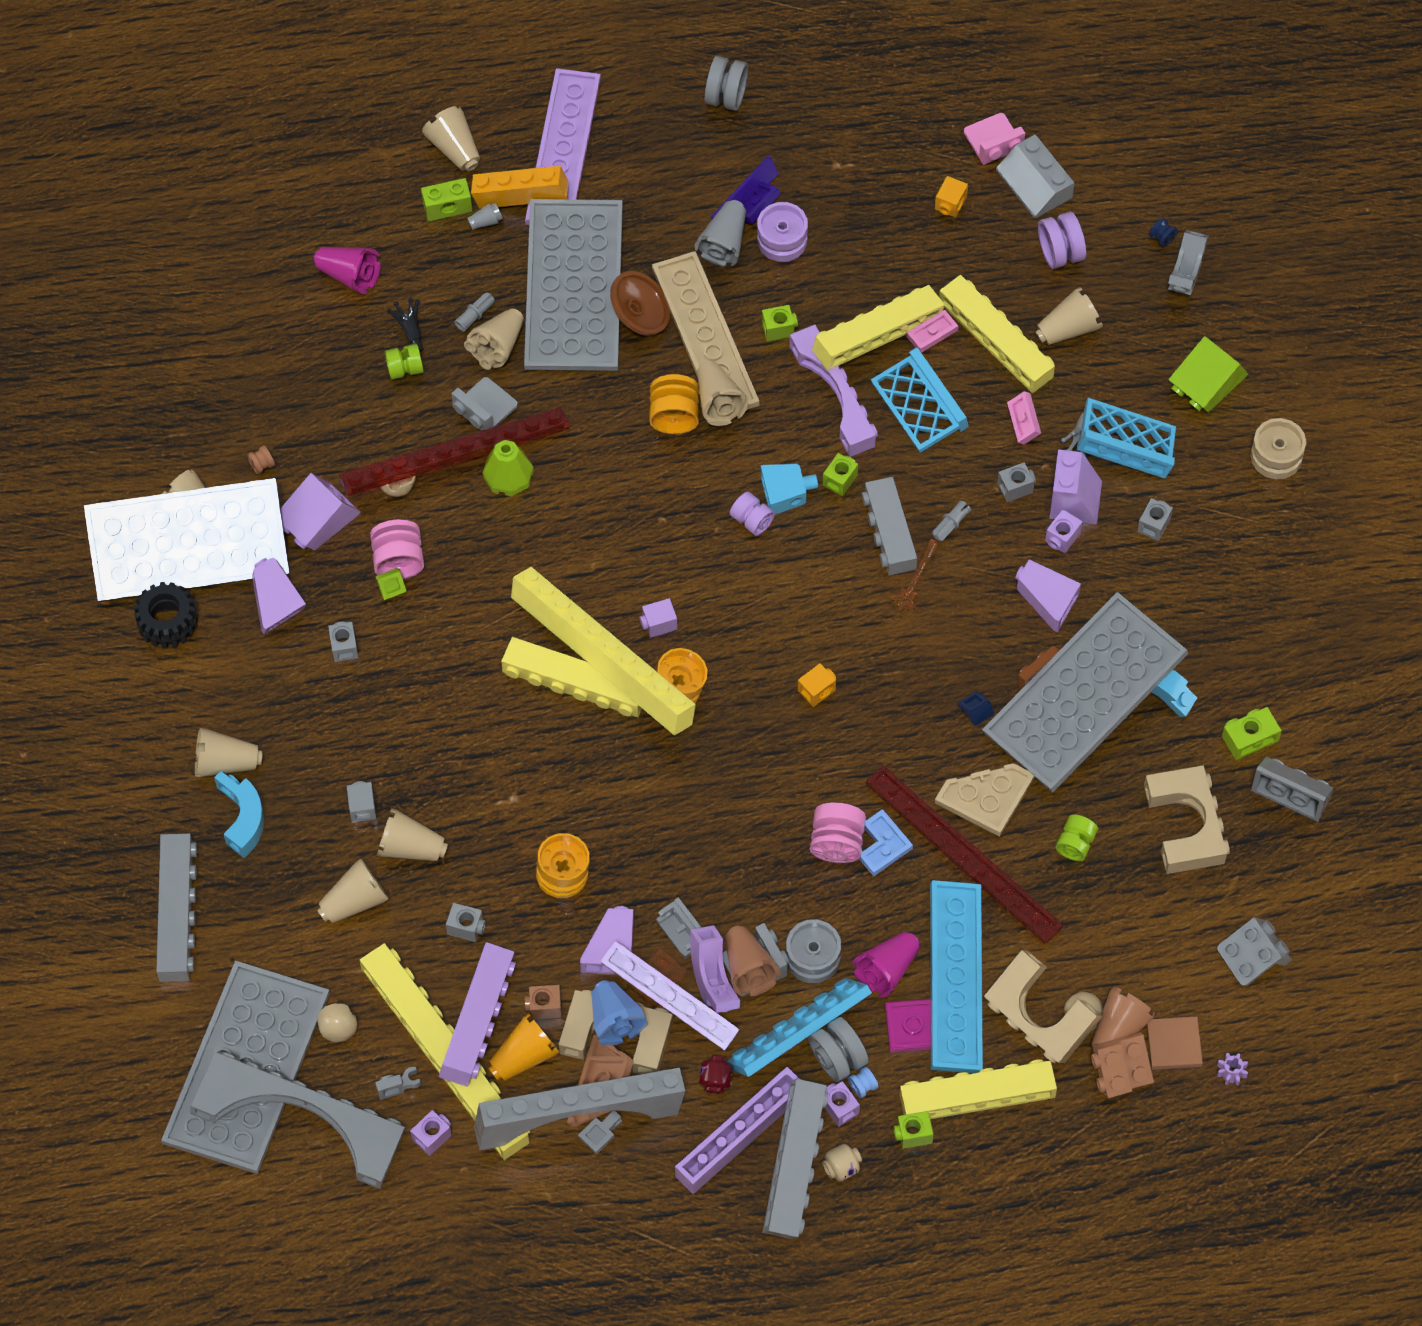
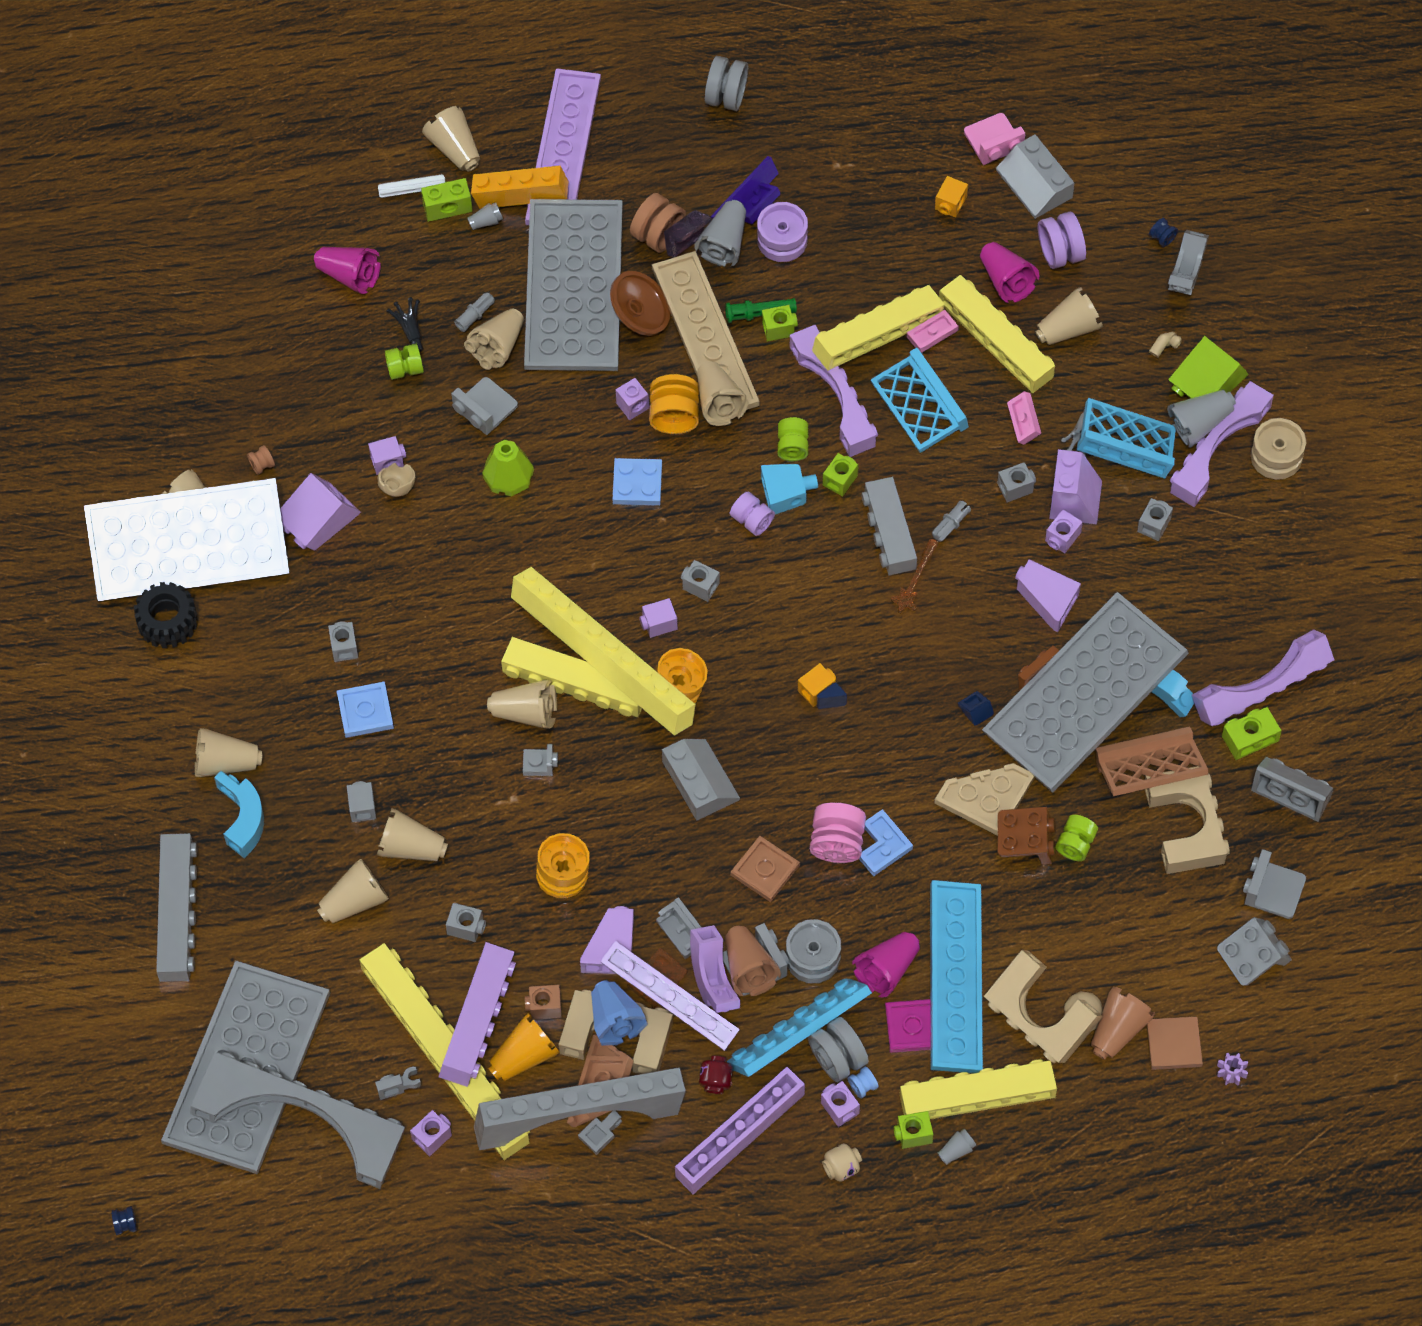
lavender slope [252,557,306,635] -> none
tan hair [317,1003,357,1043] -> none
clear red plate [339,407,570,496] -> none
bright pink wheel [370,519,424,579] -> none
lime plate [375,568,407,600] -> none
light grey brick [762,1079,828,1239] -> none
clear red plate [866,765,1063,945] -> none
nougat plate [1091,1032,1154,1098] -> none
none -> dark blue wheel [111,1206,137,1235]
none -> light blue plate [337,682,394,738]
none -> lavender brick [368,436,406,475]
none -> white axle [378,174,445,197]
none -> tan cone [487,680,557,729]
none -> light grey bracket [523,744,558,776]
none -> light blue plate [613,458,662,506]
none -> lavender brick [616,378,649,420]
none -> nougat wheel [630,193,686,253]
none -> light grey slope [662,739,740,821]
none -> clear purple bracket [664,210,711,257]
none -> light grey brick [681,560,720,602]
none -> green pin [725,298,797,323]
none -> nougat tile [731,836,800,902]
none -> lime wheel [778,417,808,461]
none -> dark blue slope [817,682,847,709]
none -> light grey cone [937,1129,976,1165]
none -> dark pink cone [980,242,1040,303]
none -> dark orange bracket [998,807,1056,865]
none -> nougat fence [1096,727,1208,796]
none -> tan arm [1149,332,1182,358]
none -> light grey cone [1167,390,1236,448]
none -> lavender arch [1170,381,1274,507]
none -> lavender arch [1192,630,1334,726]
none -> light grey bracket [1243,849,1306,919]

